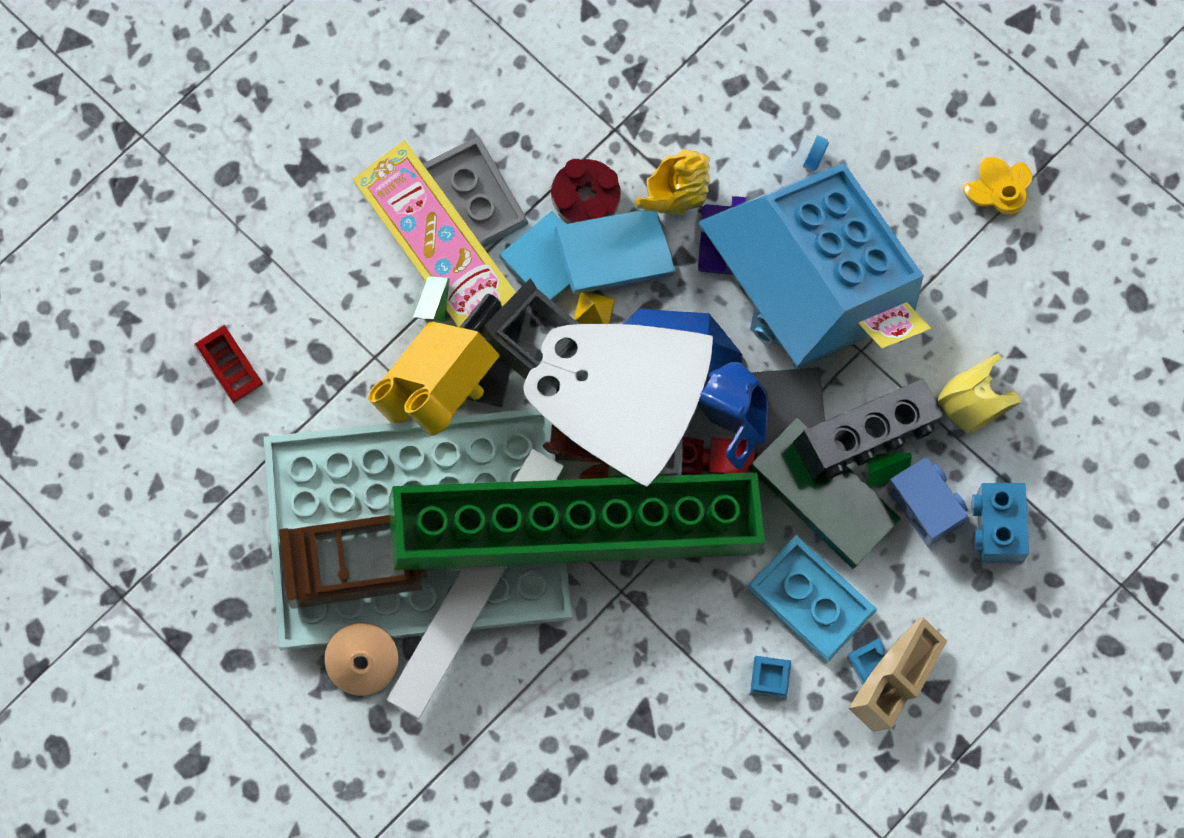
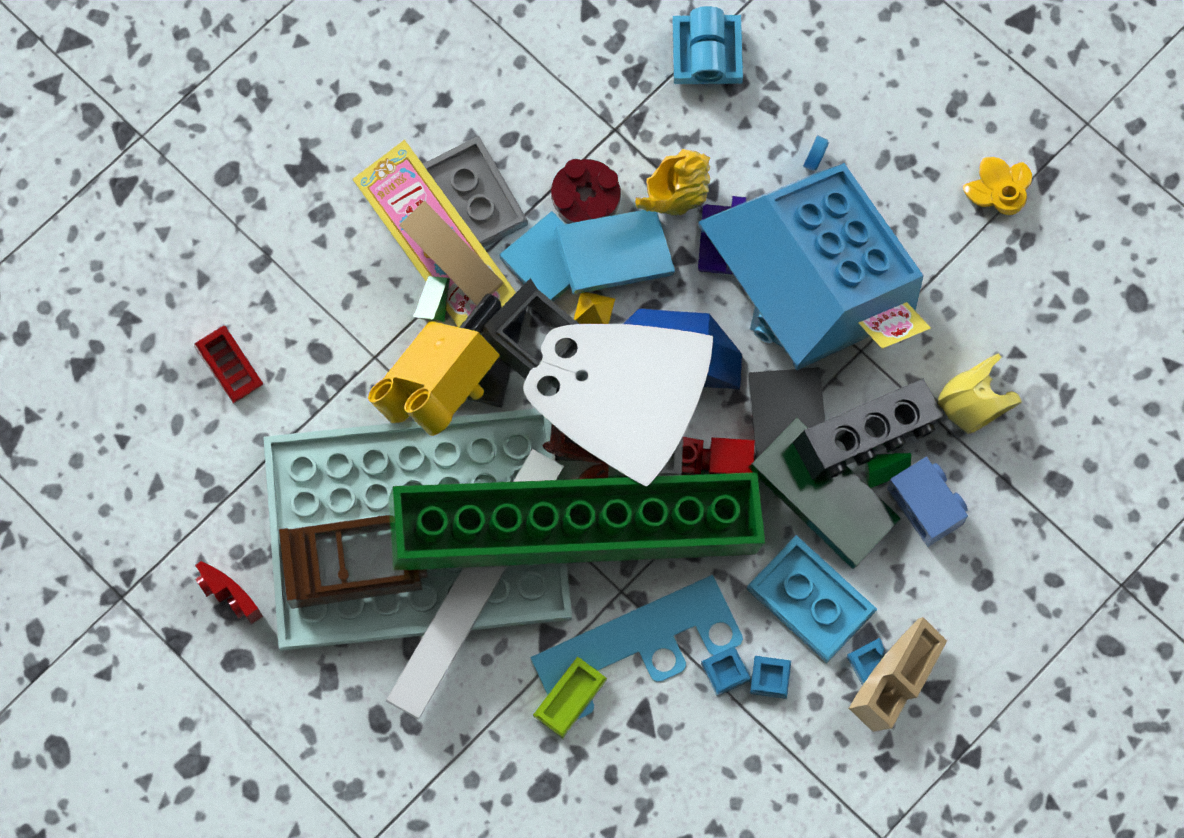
light nougat dish [325,622,399,696] -> none
blue piece [697,362,768,469] -> none
dark azure brick [971,483,1029,563] -> none
none -> red slope [195,561,263,624]
none -> tan slope [399,200,504,305]
none -> medium azure piece [530,575,743,719]
none -> lime tile [533,656,607,739]
none -> medium azure plate [672,6,743,84]
none -> dark azure tile [701,646,750,696]

